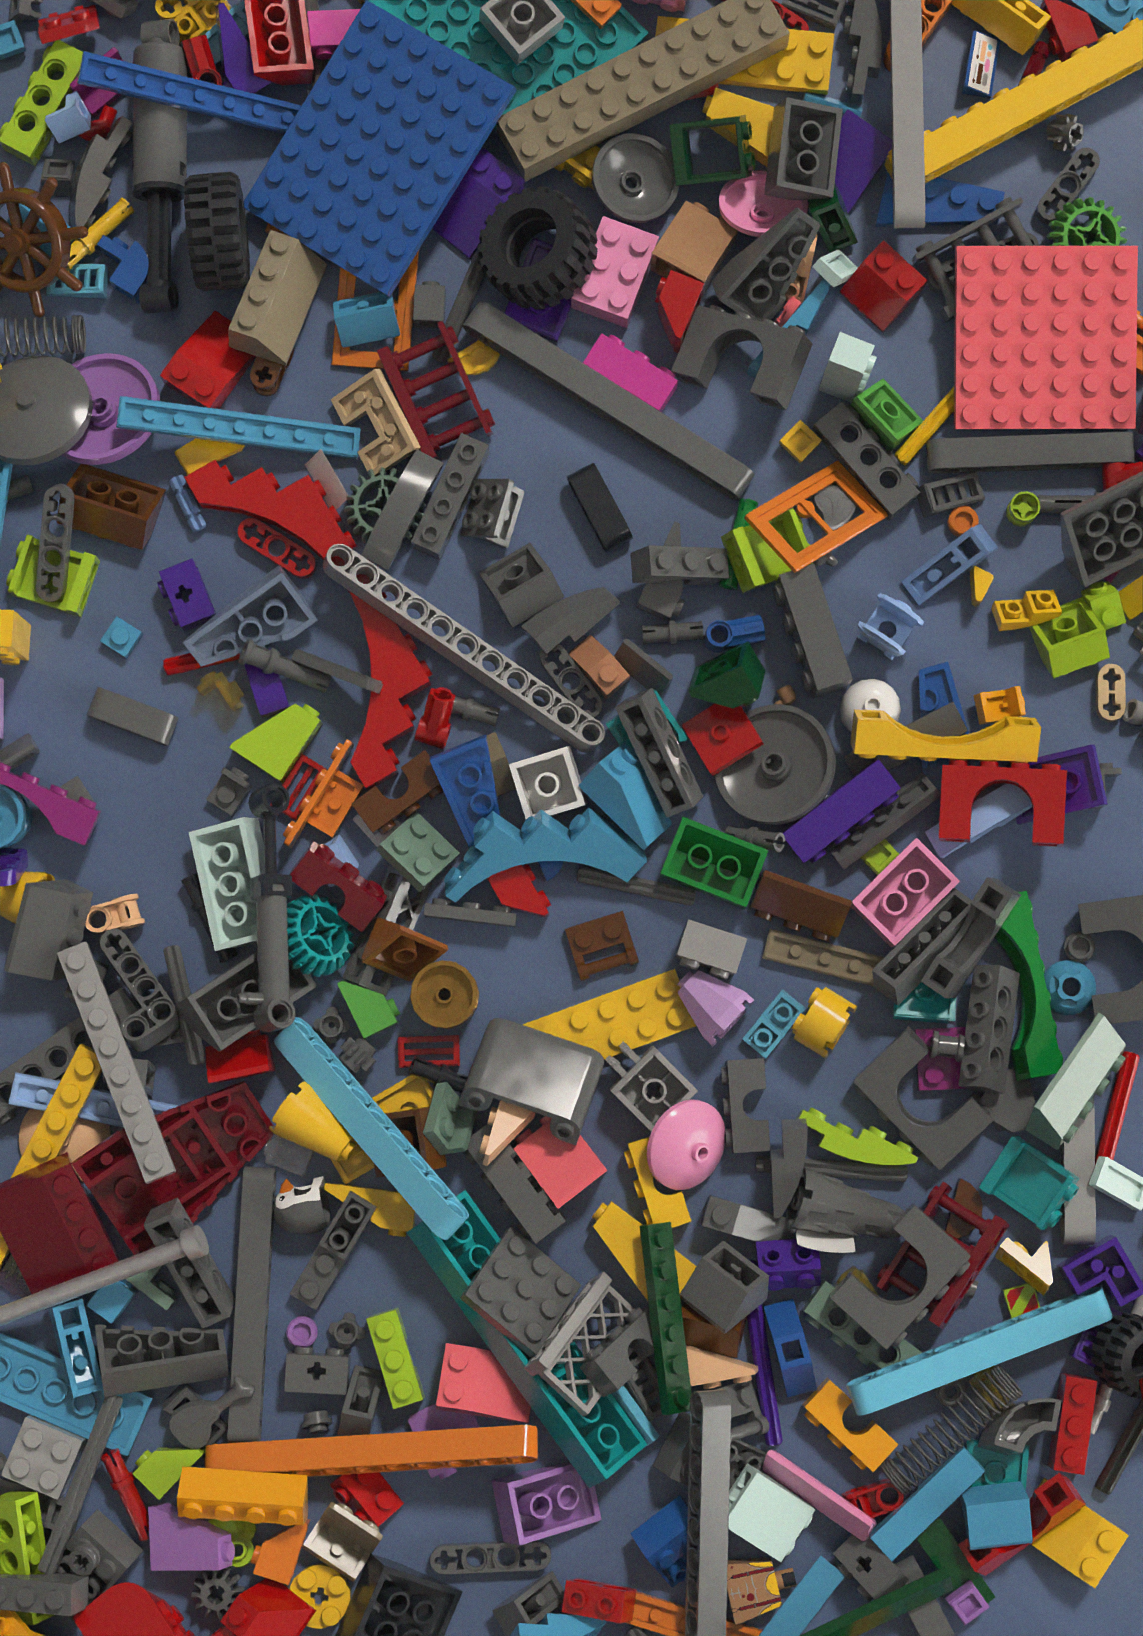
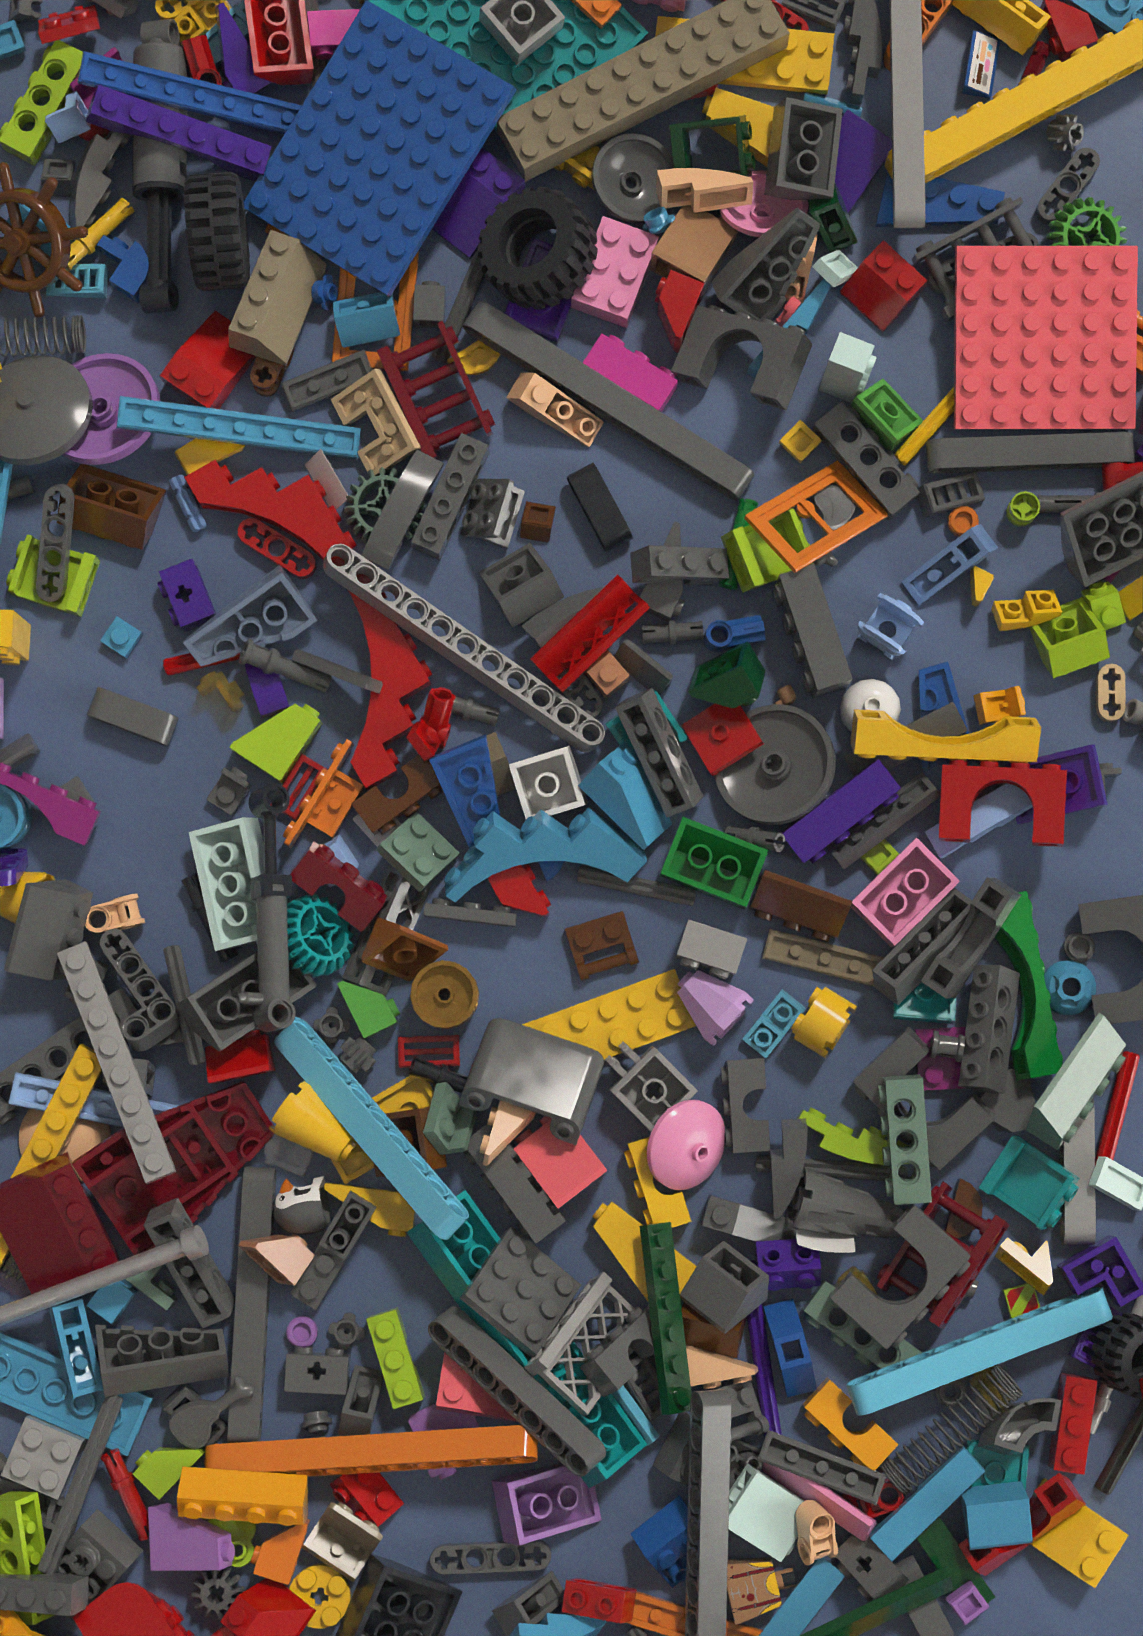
none -> dark purple arch [85,84,272,182]
none -> slope [238,1234,315,1286]
none -> dark grey tile [281,350,372,412]
none -> blue plate [311,274,338,310]
none -> red plate [406,719,441,761]
none -> dark grey beam [428,1306,606,1477]
none -> light nougat slope [506,373,604,447]
none -> reddish brown slope [520,501,556,542]
none -> red fence [530,574,650,692]
none -> dark azure plate [642,207,675,234]
none -> light nougat slope [656,168,753,213]
none -> dark grey slope [758,1430,887,1505]
none -> light nougat piece [795,1500,838,1566]
none -> sand green brick [878,1074,932,1205]

